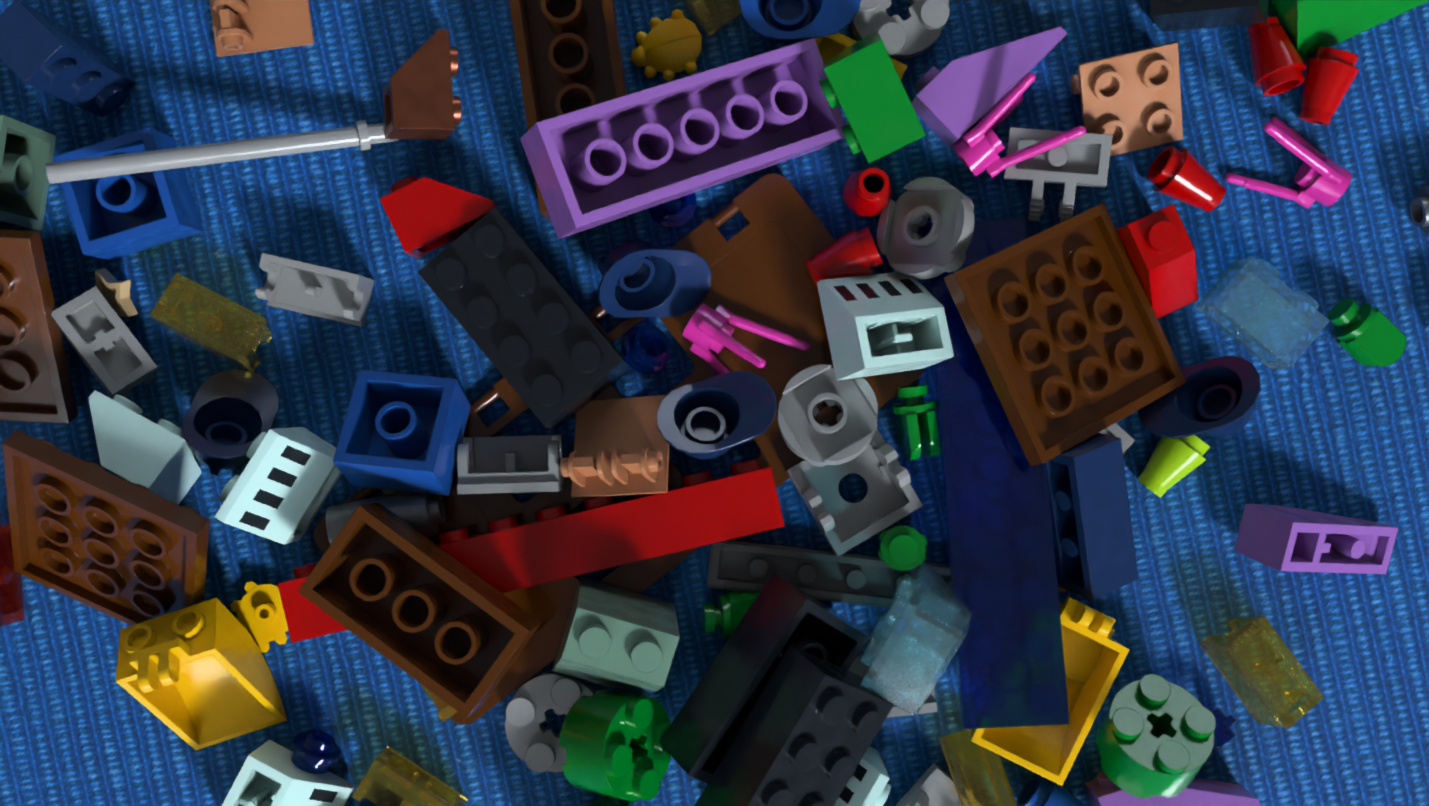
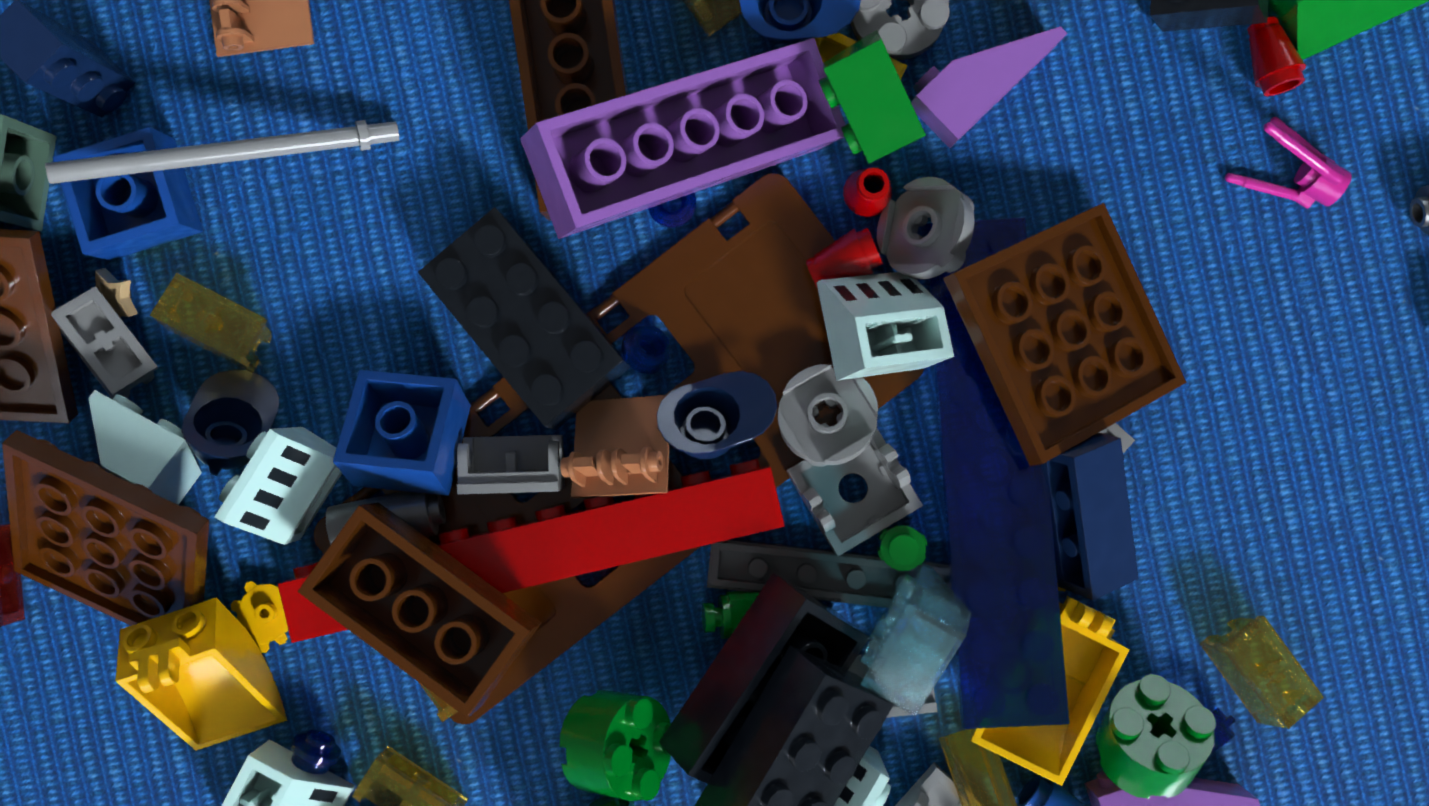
light grey hinge [255,253,375,327] -> none
red slope [380,176,504,258] -> none
copper slope [383,29,461,140] -> none
light grey plate [505,670,597,773] -> none
sand green slope [552,576,680,696] -> none
dark blue piece [598,239,712,318] -> none
yellow piece [631,9,702,82] -> none
dark pink plant [682,303,810,375] -> none
green arm [892,383,940,461] -> none
dark pink plant [952,72,1086,178] -> none
light grey hinge [1004,127,1113,223] -> none
nougat hinge [1070,41,1183,156] -> none
red slope [1117,204,1198,319] -> none
lime cone [1137,435,1210,498] -> none
dark blue piece [1138,356,1261,438] -> none
red cone [1146,146,1226,212] -> none
clear light blue brick [1195,257,1330,369] -> none
medium lavender slope [1234,504,1399,574] -> none
red cone [1298,47,1360,125] -> none
green arm [1327,298,1406,367] -> none

